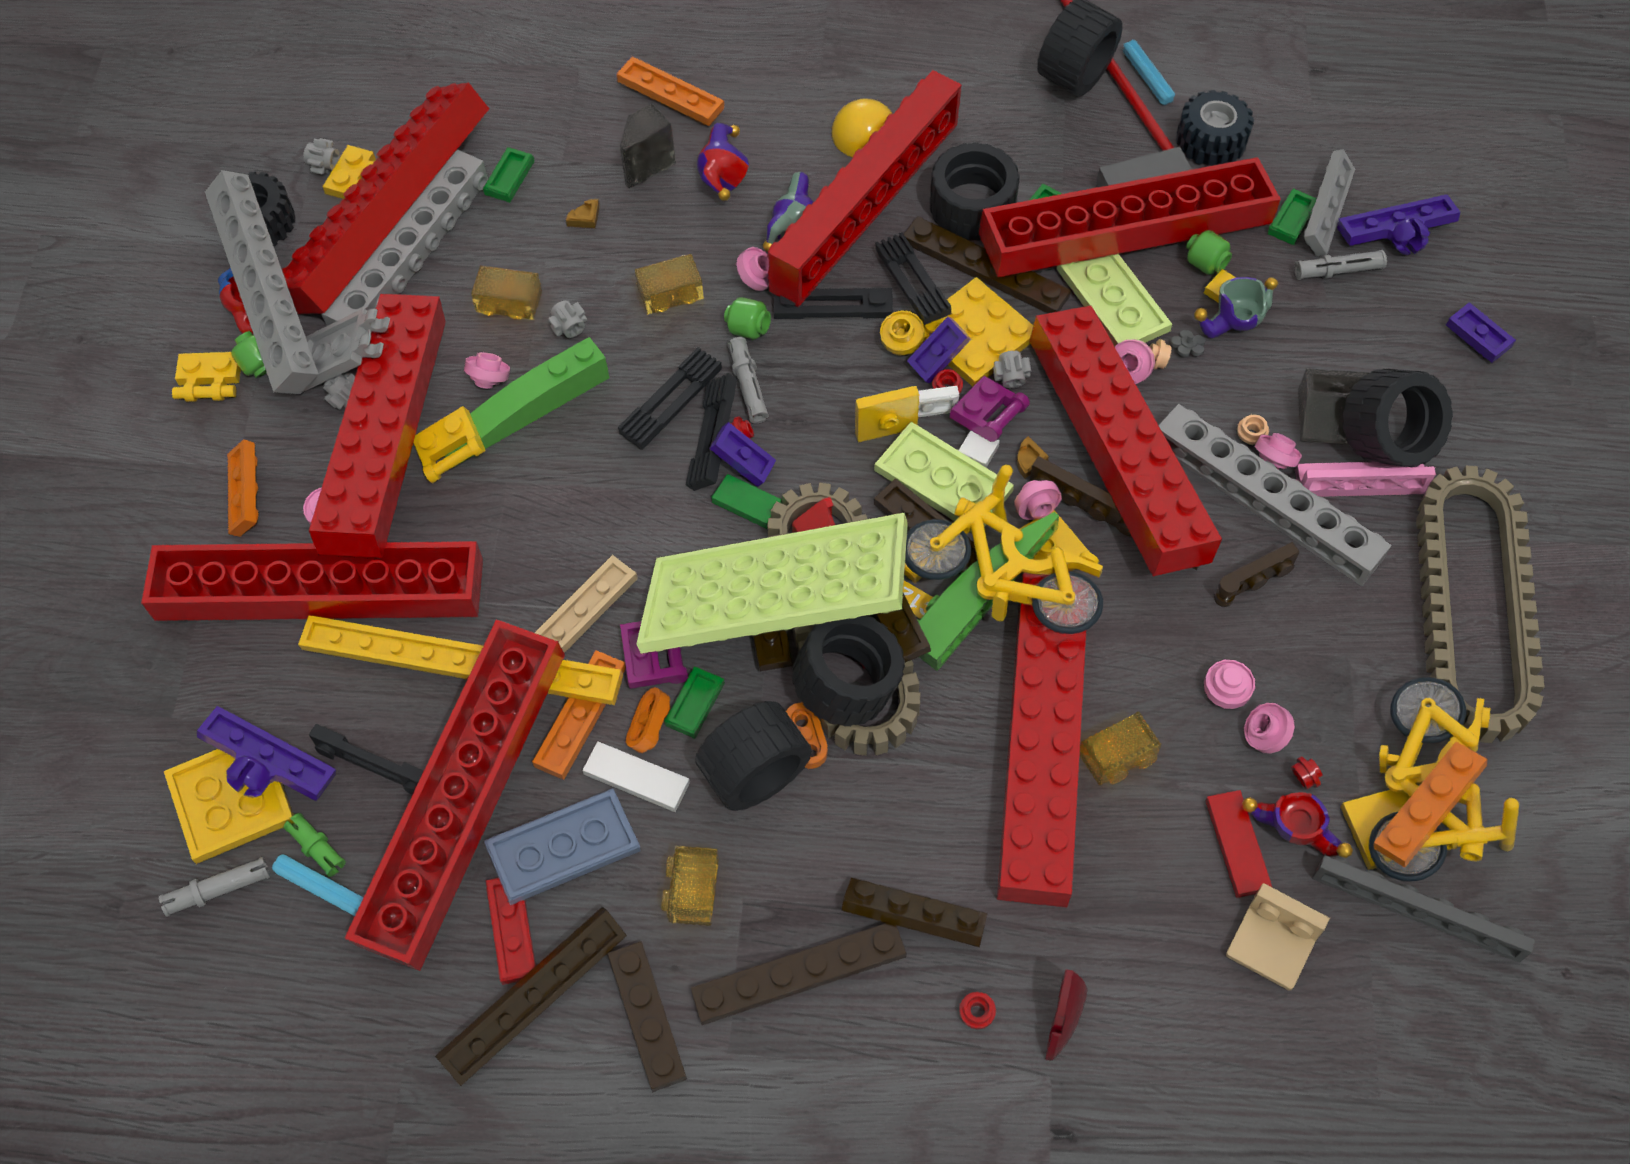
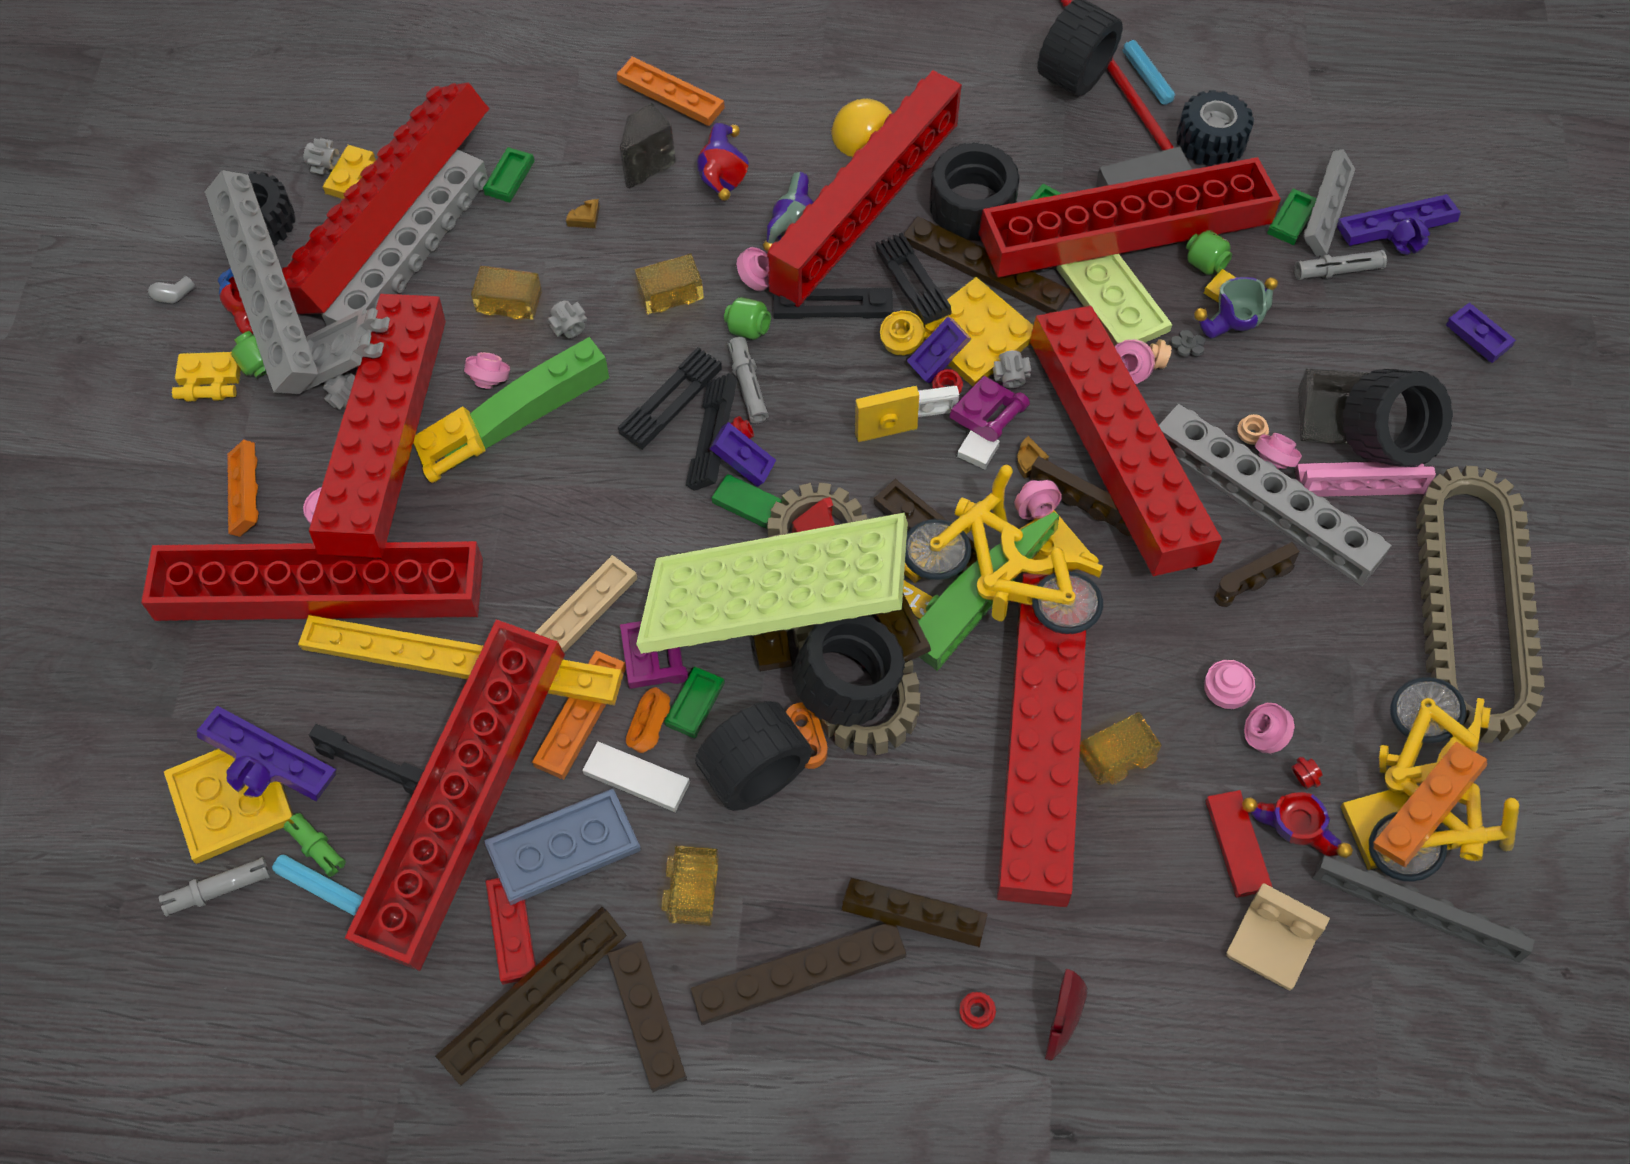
yellowish green plate [874,422,1014,532] -> none
none -> light grey arm [148,276,196,304]

